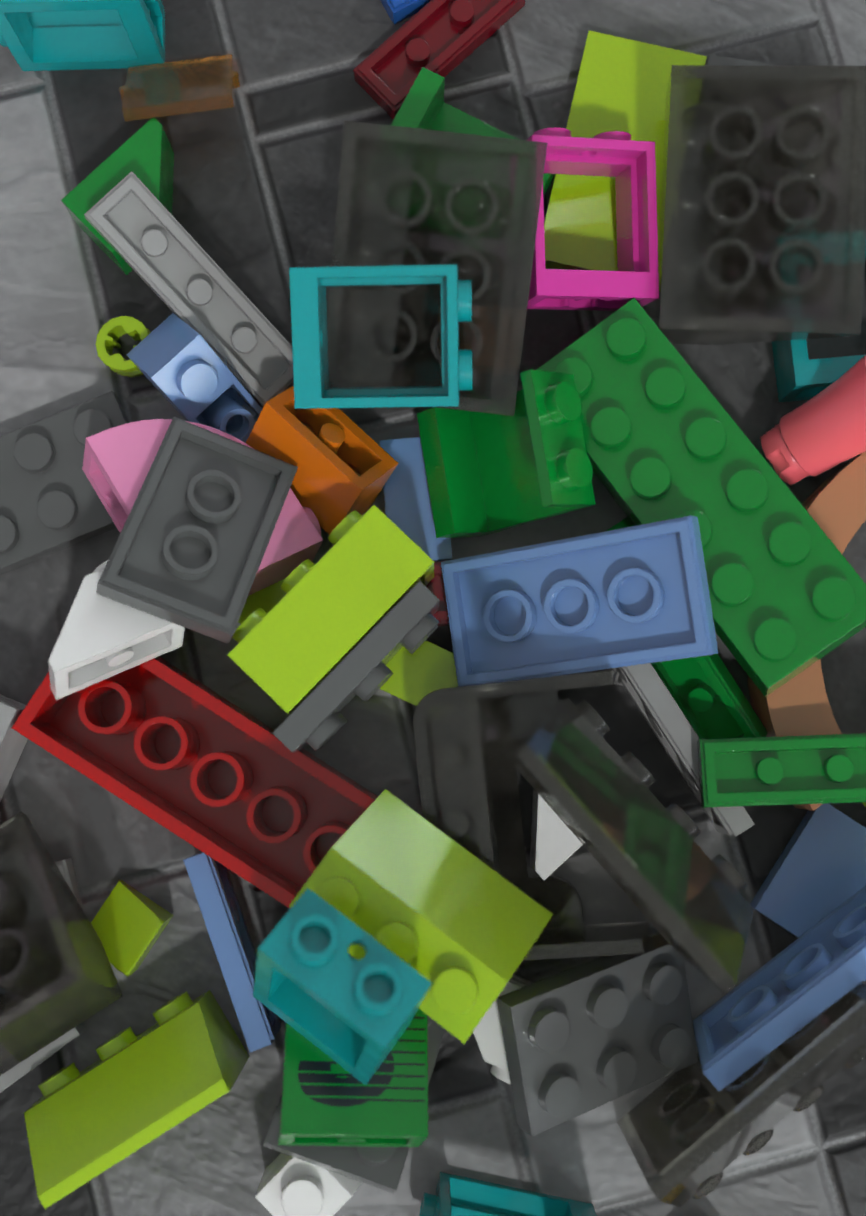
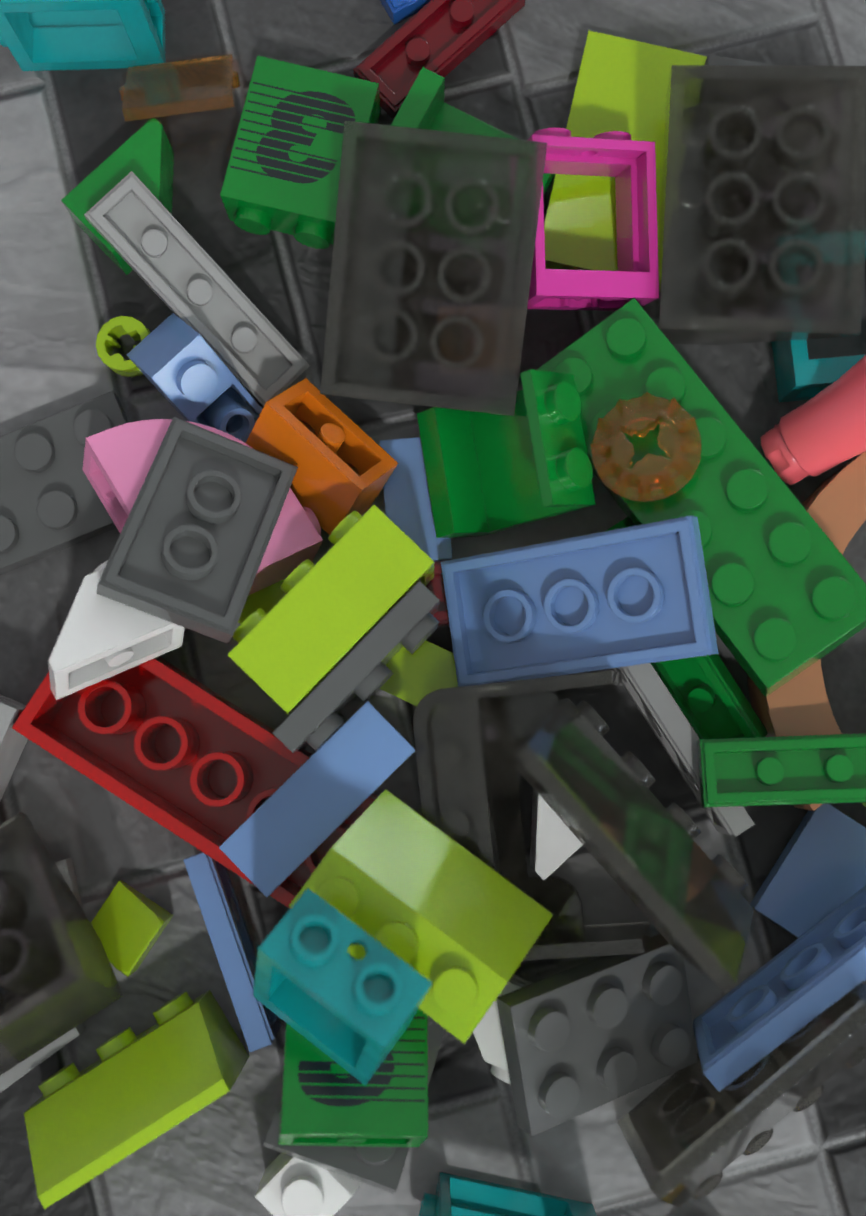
teal window [289,264,473,409] -> none
none -> medium blue tile [219,701,416,897]
none -> green panel [220,55,381,249]
none -> clear orange gear [590,392,702,502]

